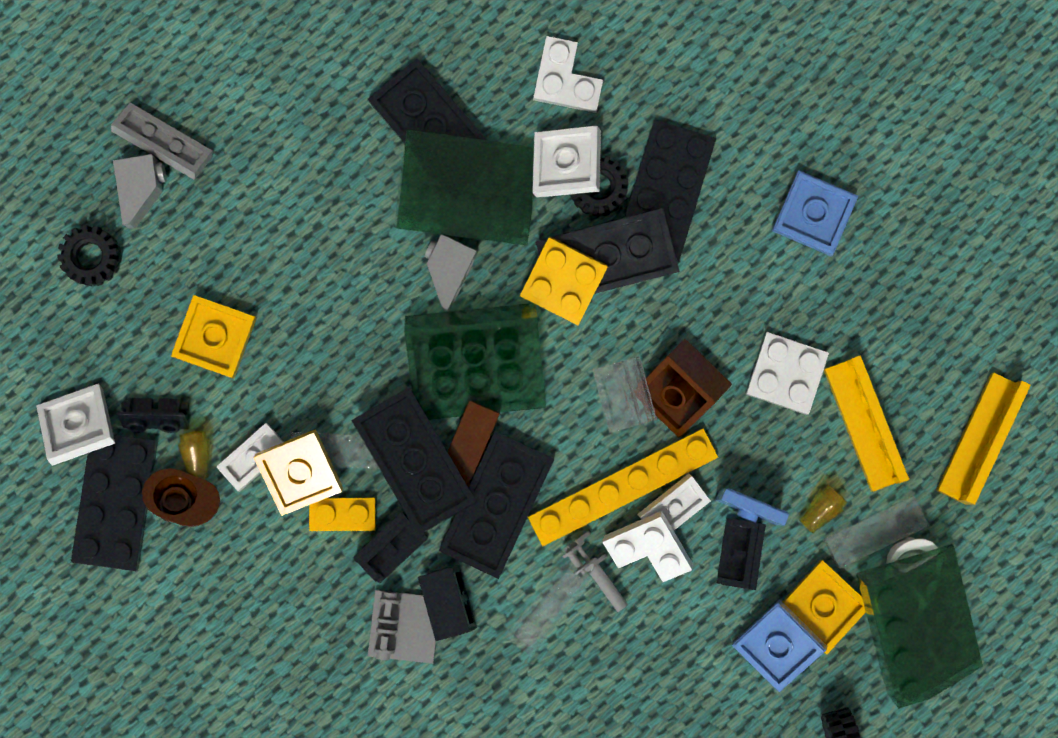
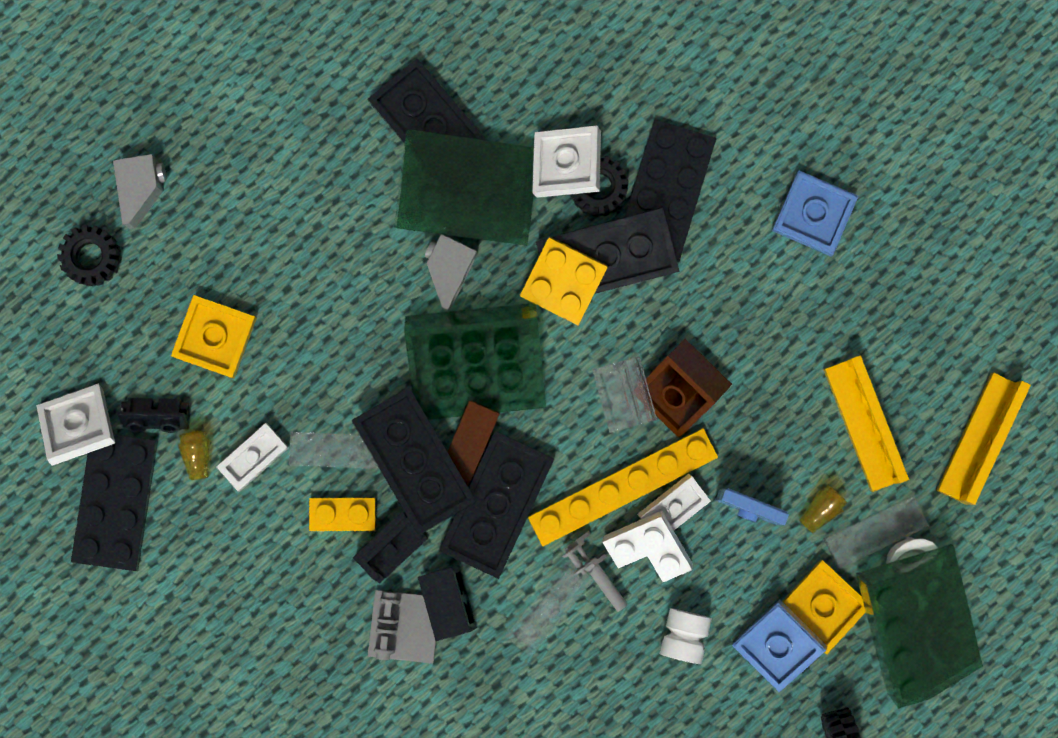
light grey plate [111,103,213,180] -> none
reddish brown piece [142,468,220,527] -> none
plate [253,429,343,516] -> none
white plate [533,36,603,113] -> none
black hinge [716,518,766,590] -> none
white plate [746,332,829,415] -> none
none -> white wheel [659,608,712,664]

